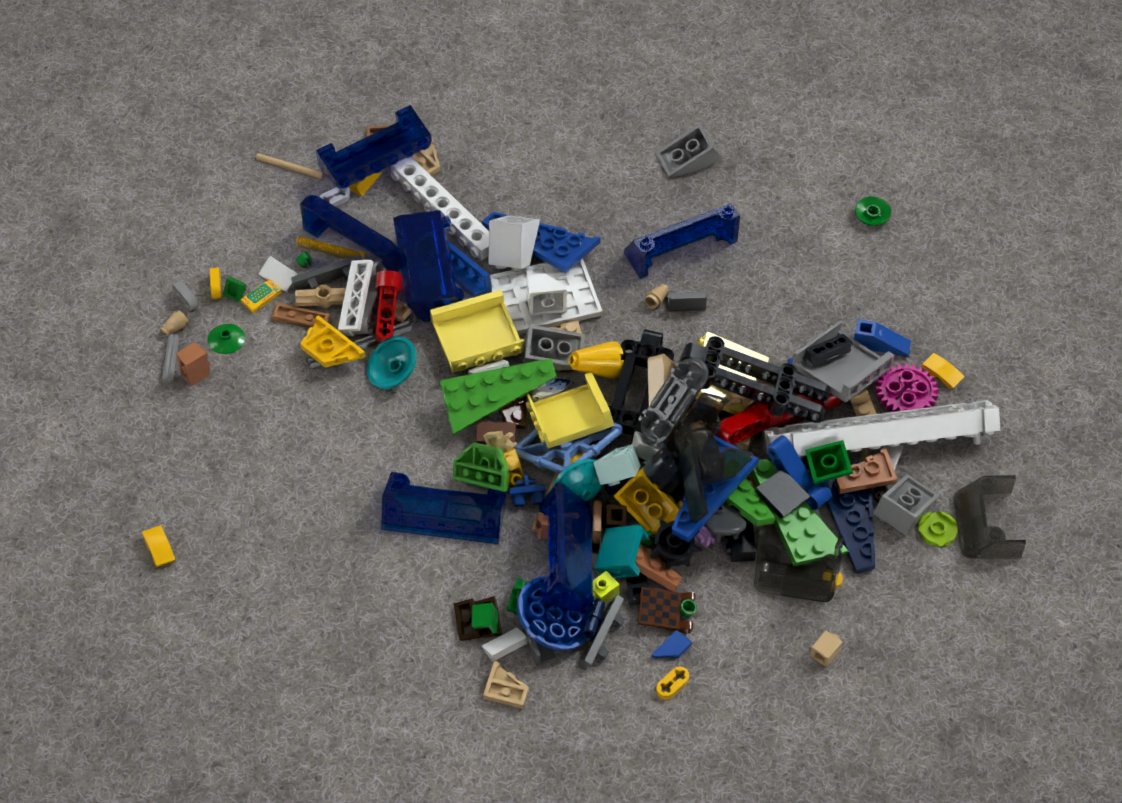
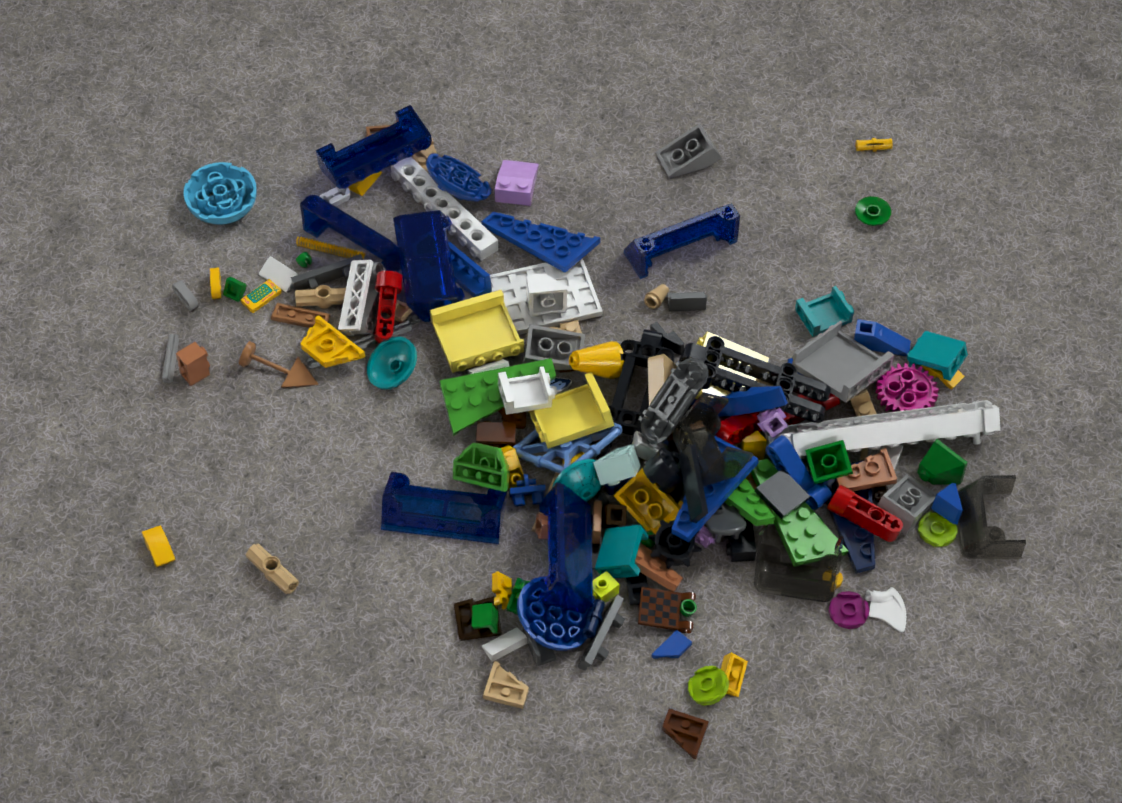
tan cone [160,310,189,337] -> none
green dish [208,324,245,354] -> none
tan bar [256,153,324,179] -> none
tan plate [483,431,517,452] -> none
white slope [488,216,540,271] -> none
yellow beam [656,666,689,700] -> none
black piece [802,334,852,368] -> none
tan brick [810,630,843,667] -> none
none -> medium azure brick [184,162,257,225]
none -> medium nougat piece [239,341,319,388]
none -> tan piece [246,543,299,594]
none -> blue brick [426,153,492,201]
none -> yellow plate [492,571,512,610]
none -> lavender slope [495,160,539,206]
none -> white panel [498,366,555,415]
none -> black slope [650,322,684,355]
none -> reddish brown wing [662,709,709,759]
none -> lime tile [688,666,729,706]
none -> blue slope [709,386,788,417]
none -> yellow slope [721,652,748,697]
none -> yellow slope [742,430,767,460]
none -> lavender brick [757,407,788,438]
none -> teal panel [795,286,854,337]
none -> red beam [827,485,903,542]
none -> magenta tile [829,591,870,629]
none -> yellow pin [855,138,893,152]
none -> white arm [864,587,906,632]
none -> teal panel [907,331,968,381]
none -> green slope [917,439,968,485]
none -> blue slope [931,483,963,524]

